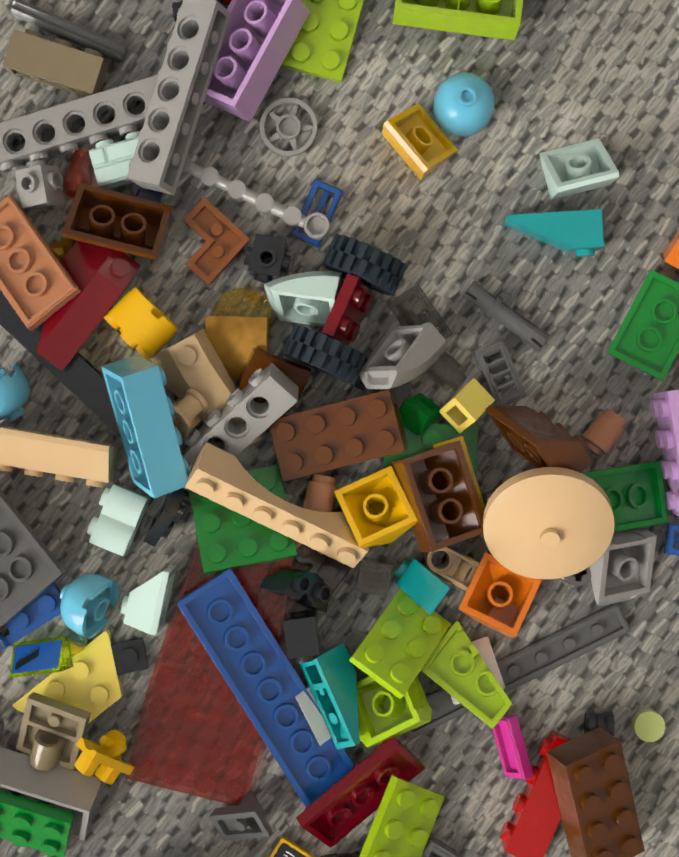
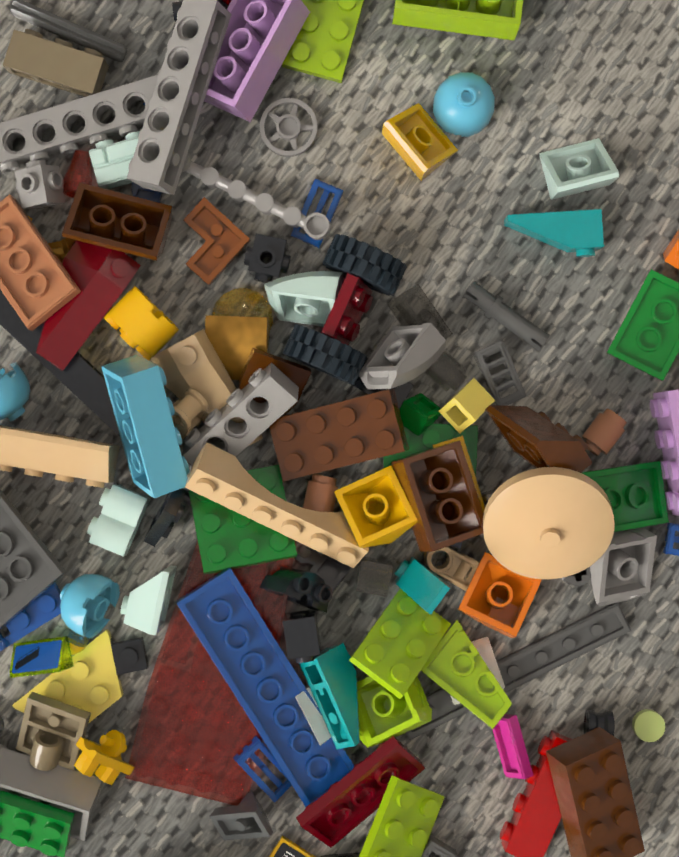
none -> blue tile [233,736,292,803]

